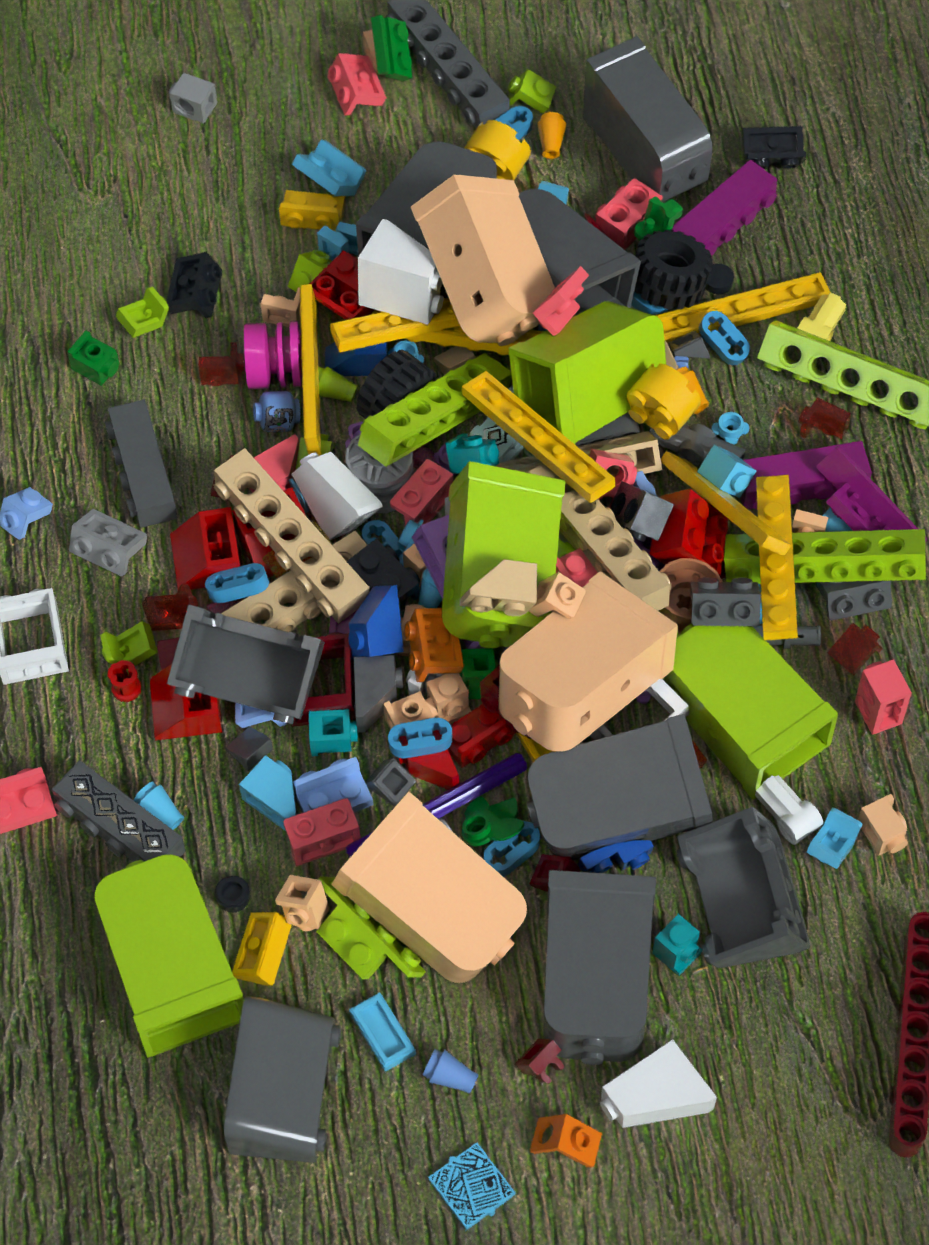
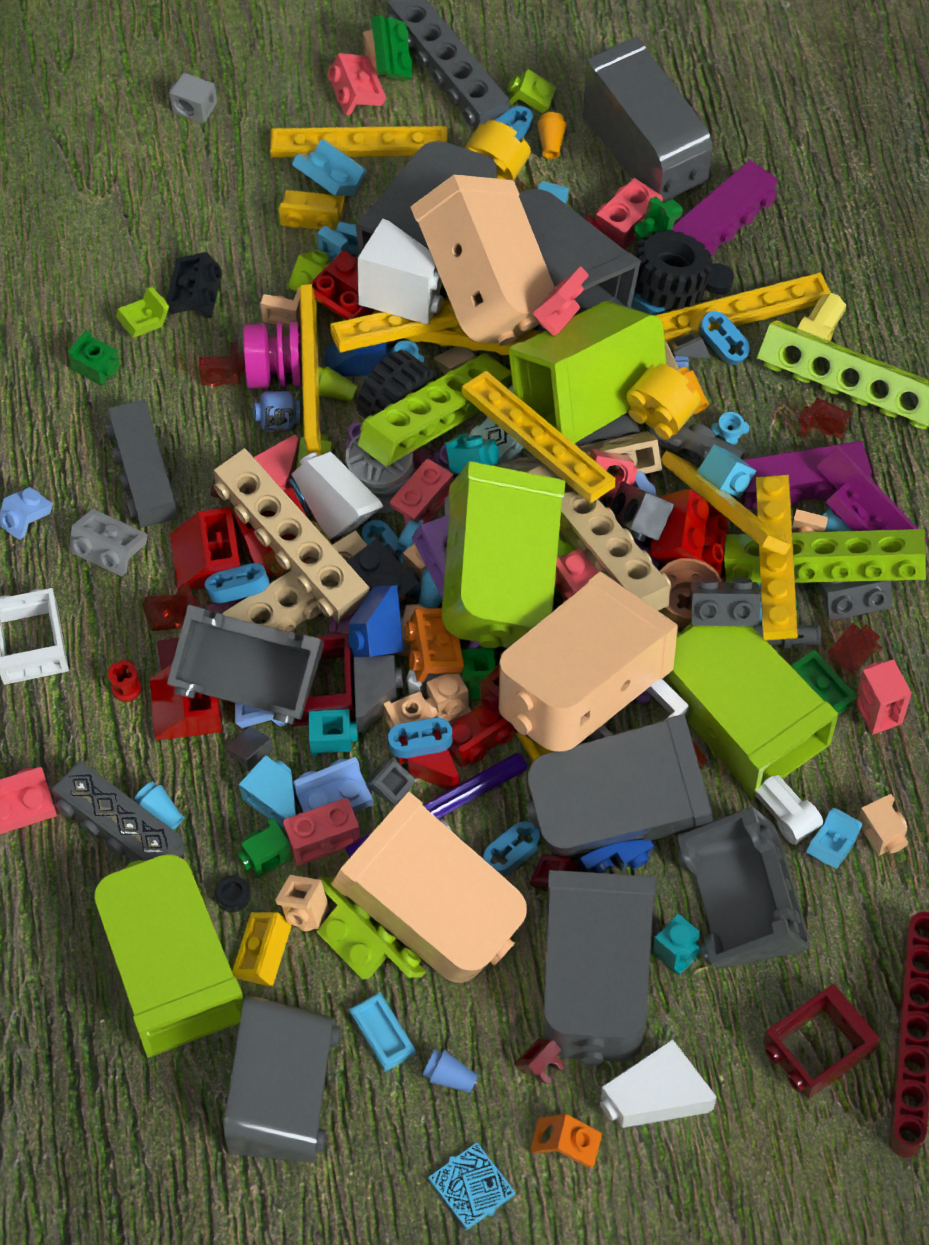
lime bracket [100,621,158,670] -> none
tan slope [460,559,537,616] -> none
green plate [462,796,525,846] -> none
light nougat bracket [529,572,586,619] -> none
black bracket [742,126,806,169] -> none
none -> green brick [236,818,293,879]
none -> yellow tile [270,126,448,158]
none -> dark red window [763,983,880,1099]
none -> green plate [791,649,858,715]

